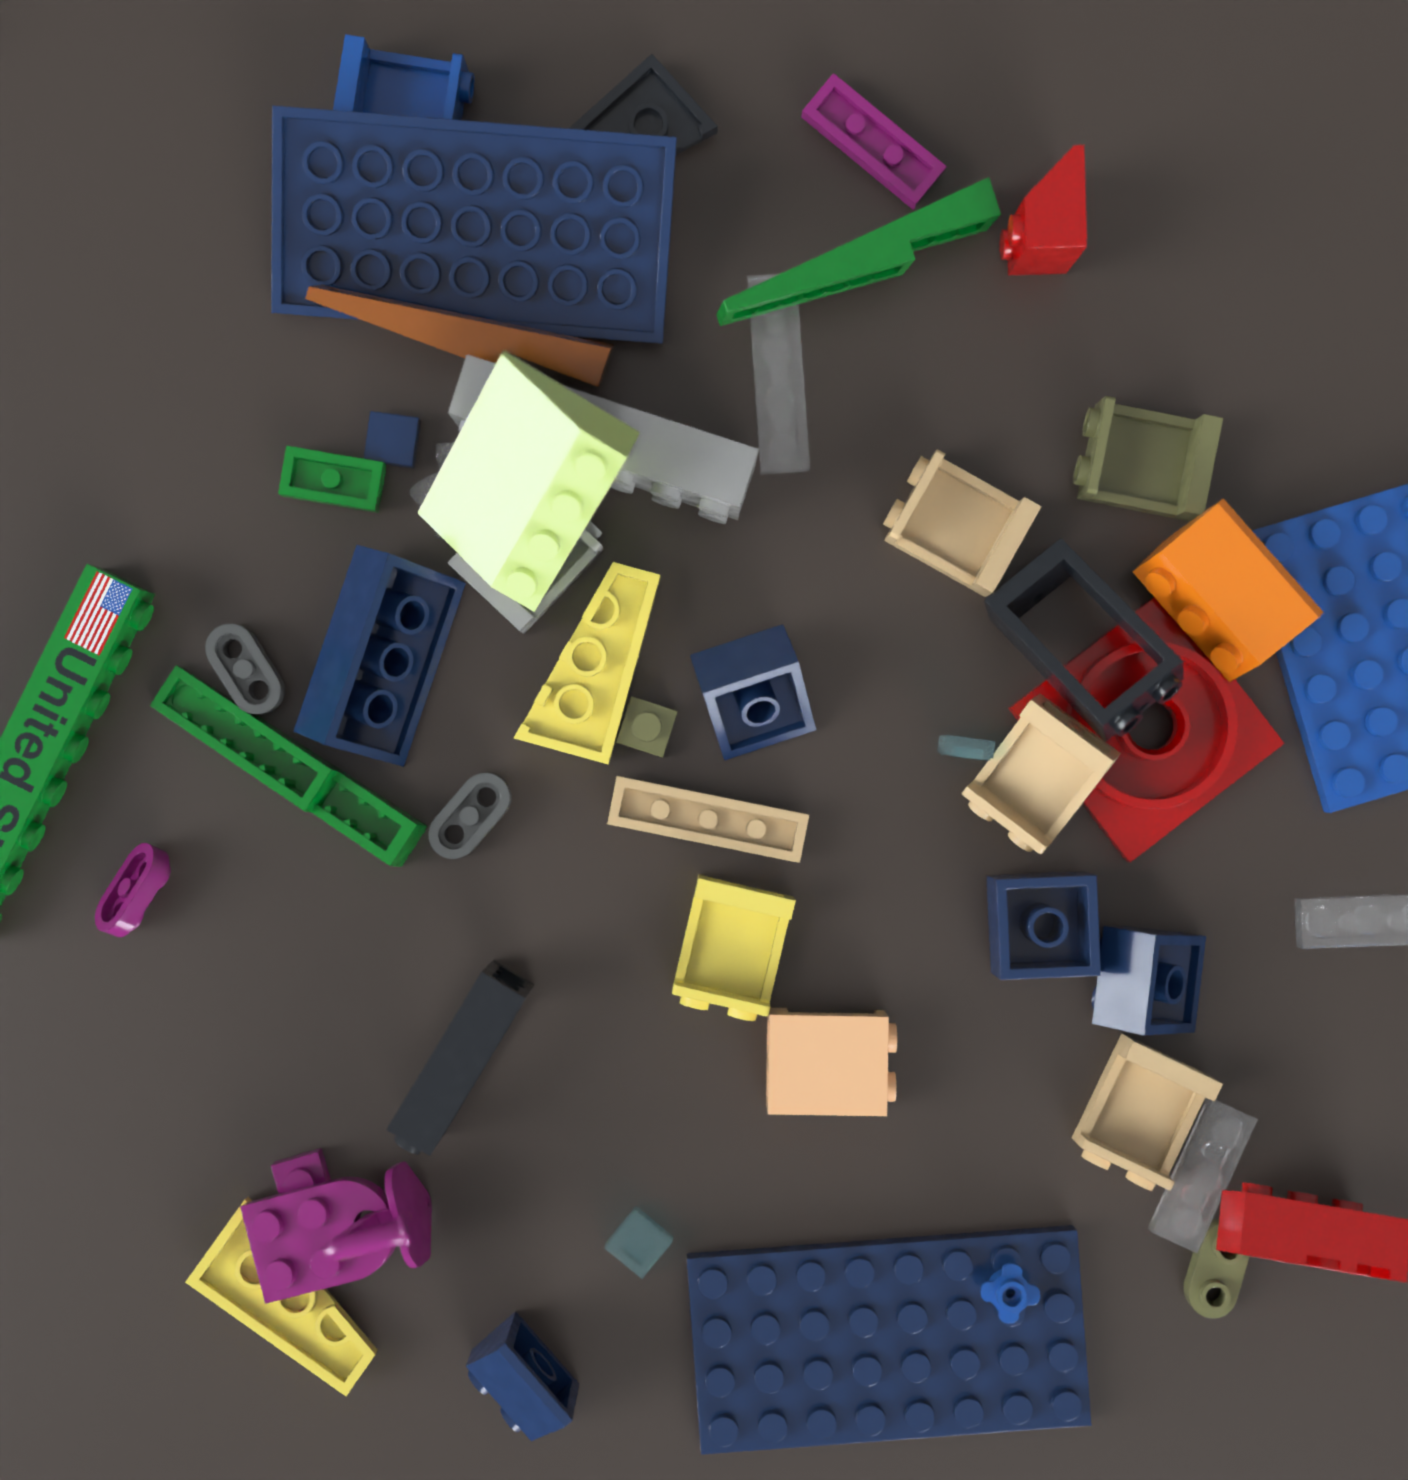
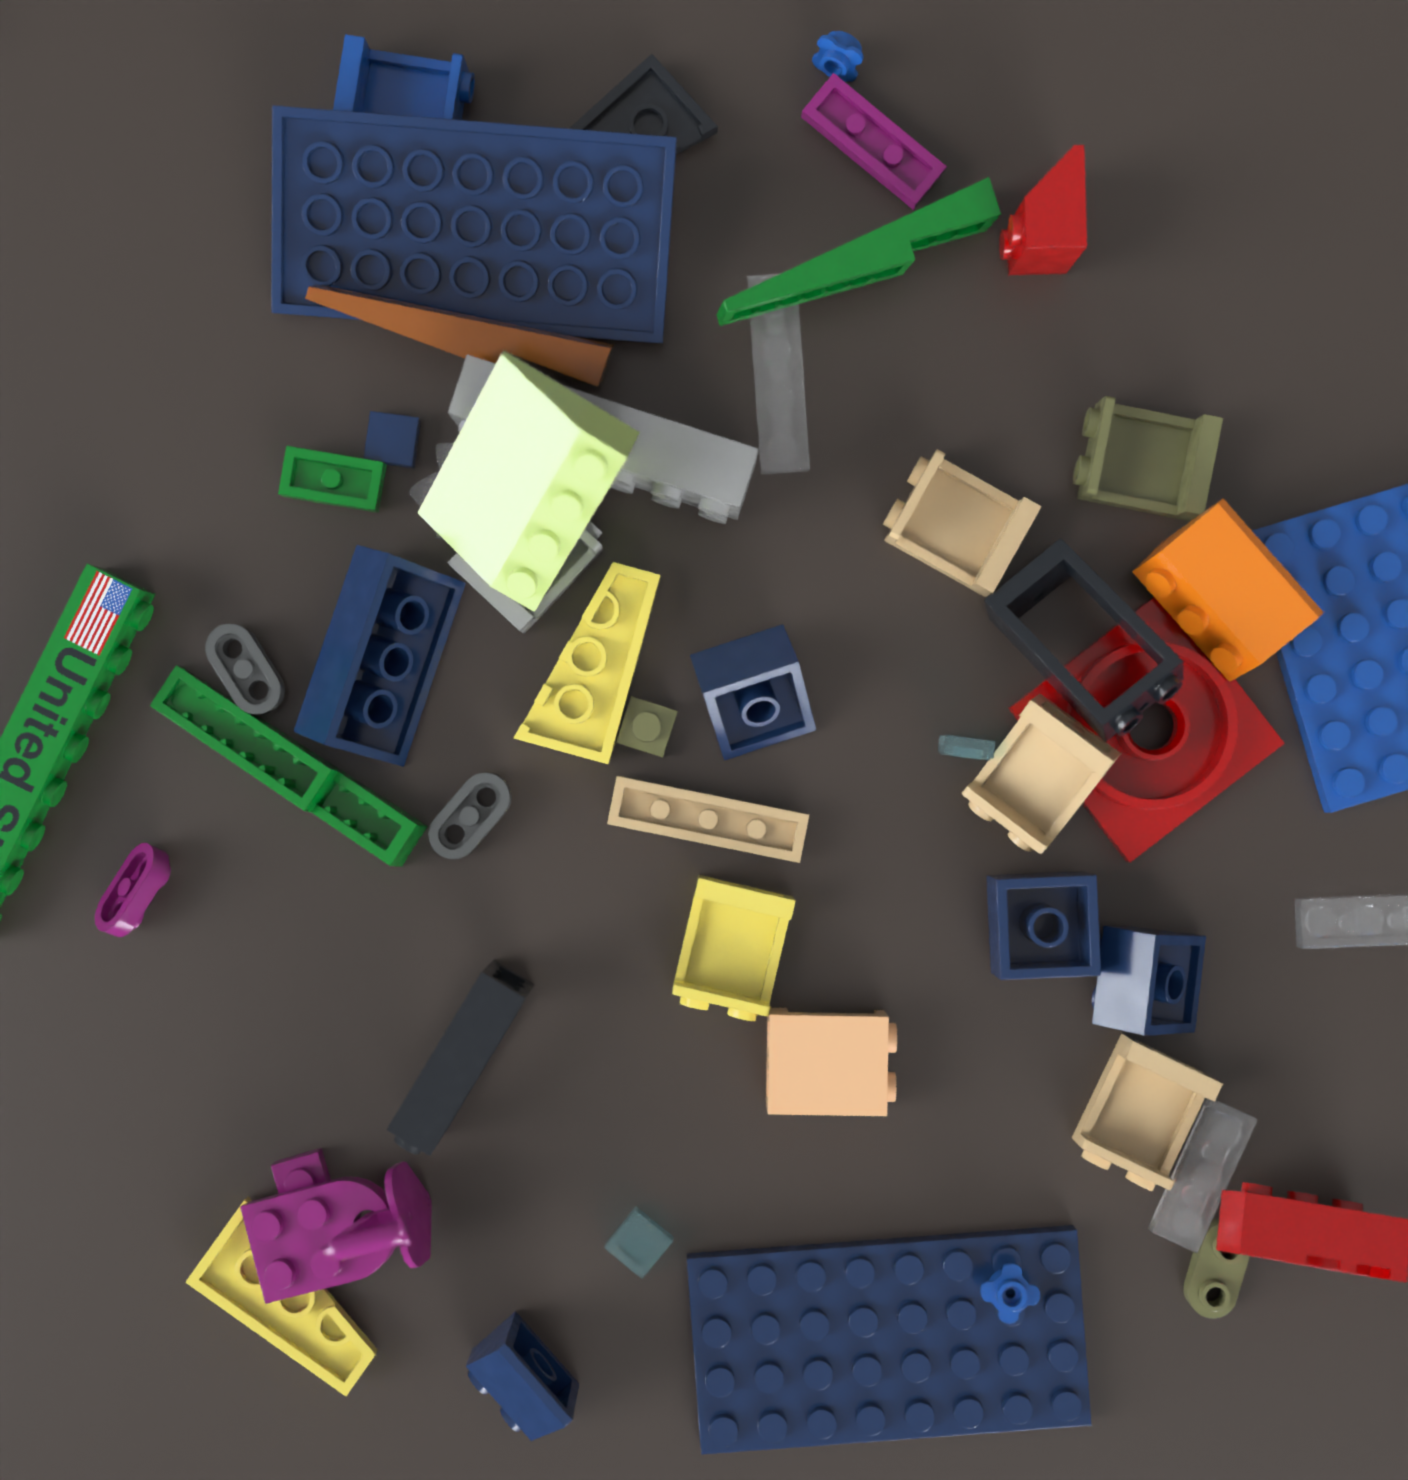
none -> blue plate [812,31,864,82]

